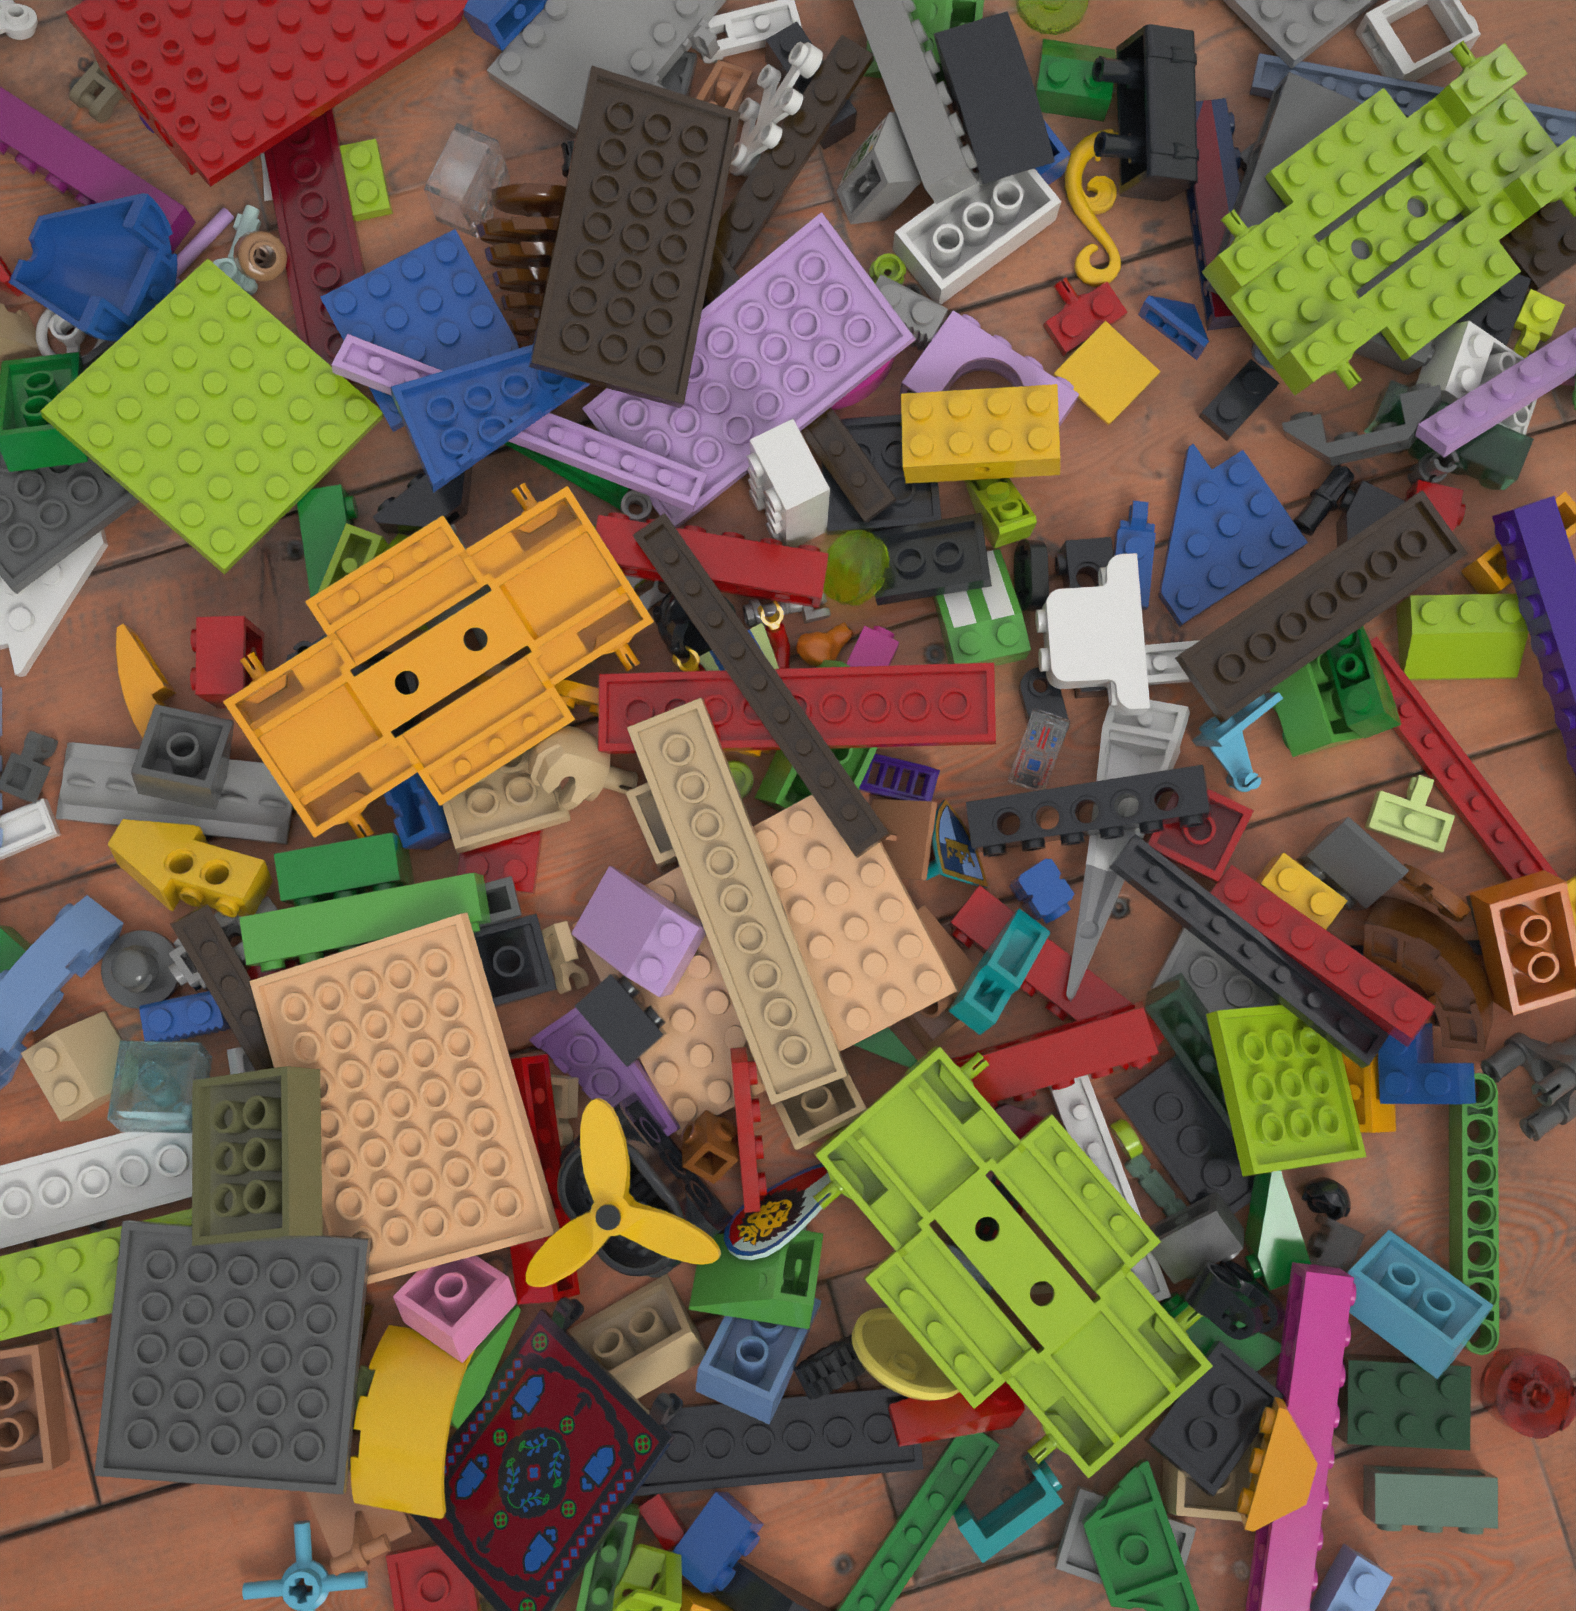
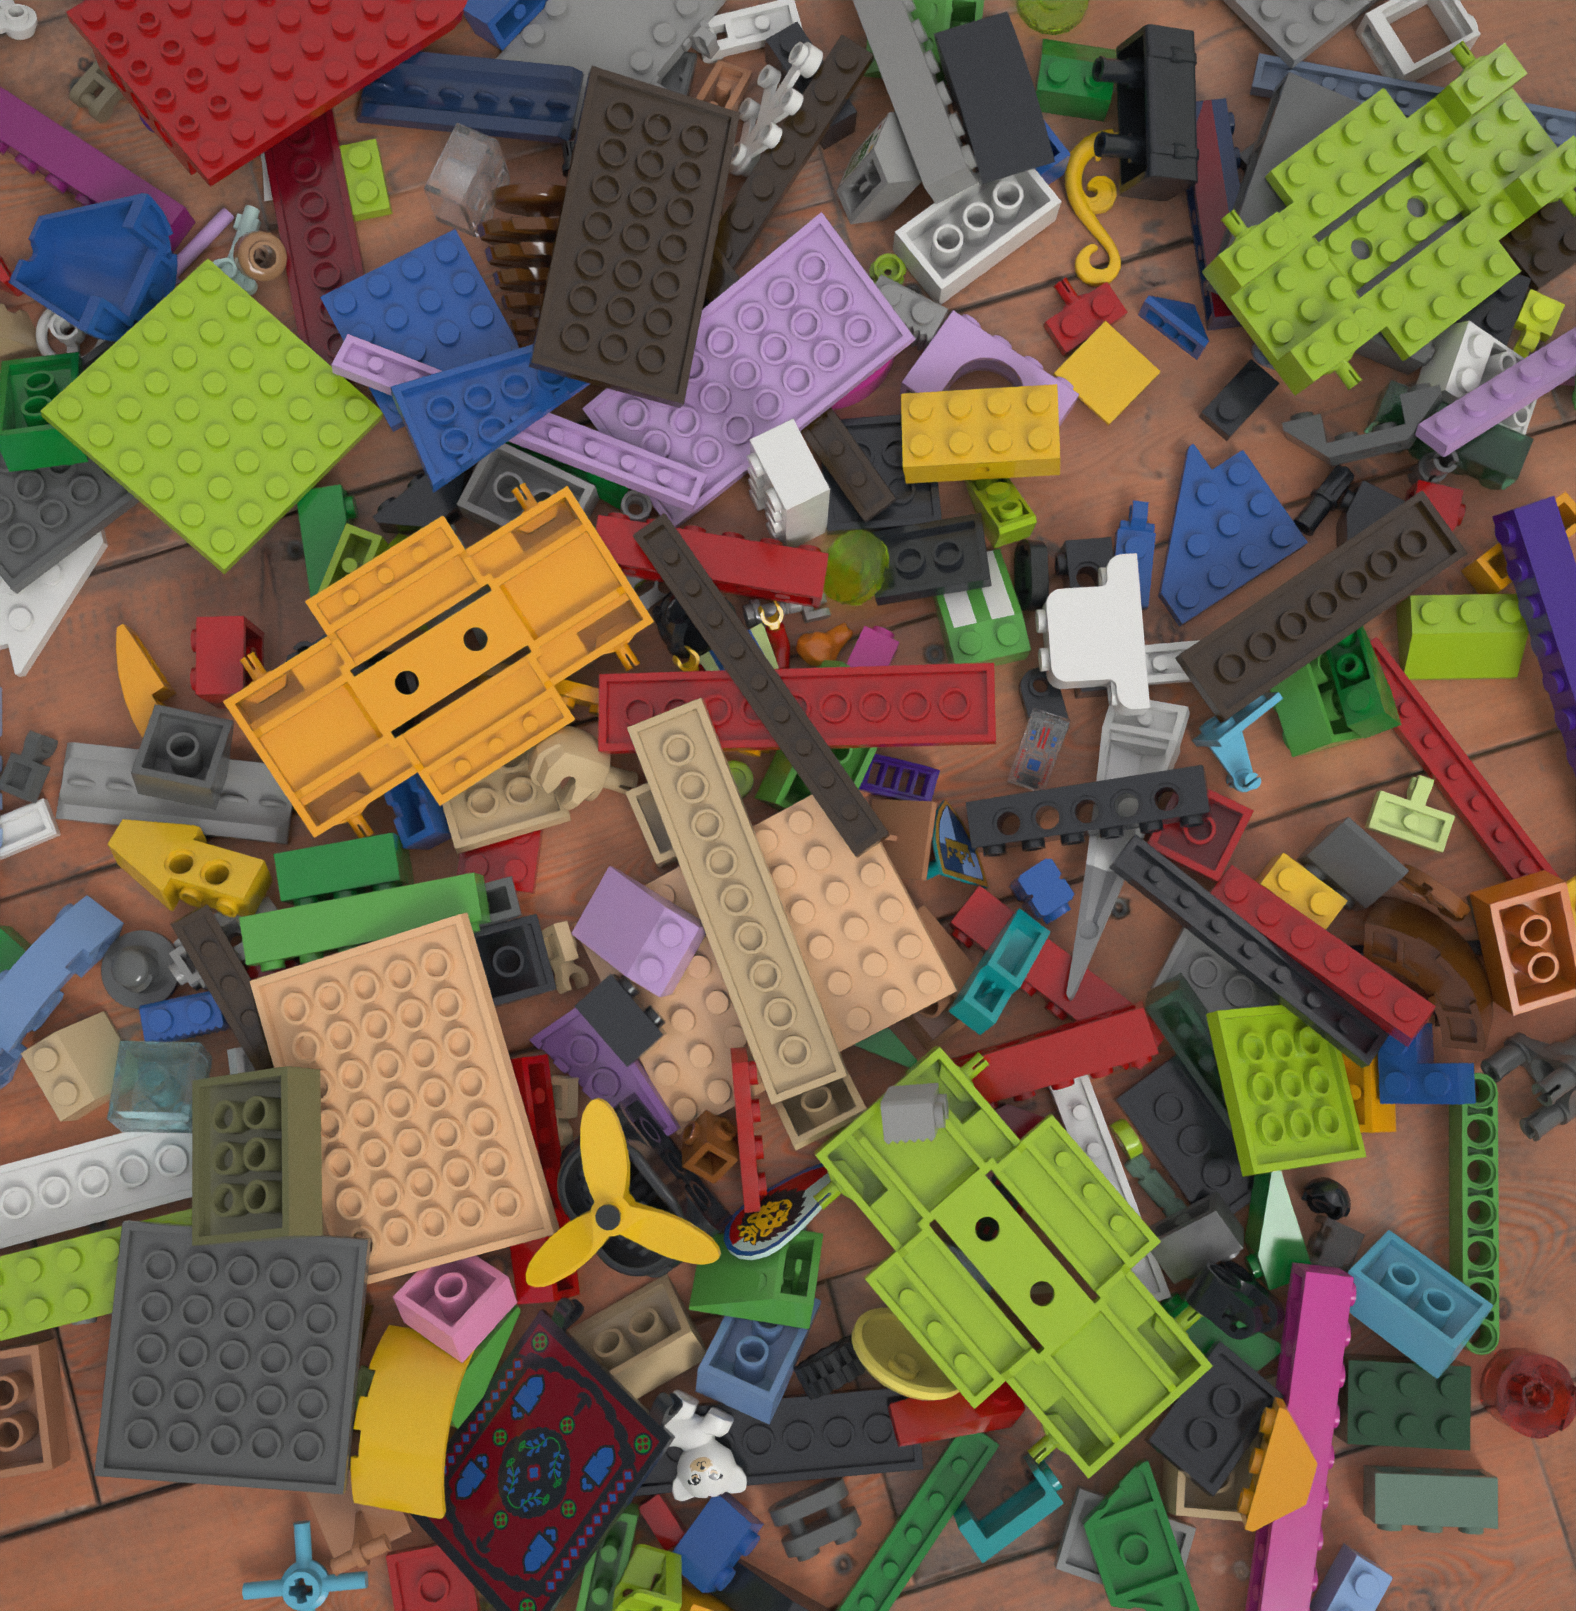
none -> dark blue plate [356,51,584,144]
none -> light grey brick [457,443,599,531]
none -> white animal [665,1390,747,1501]
none -> dark grey brick [768,1477,862,1562]
none -> light grey brick [881,1083,949,1144]

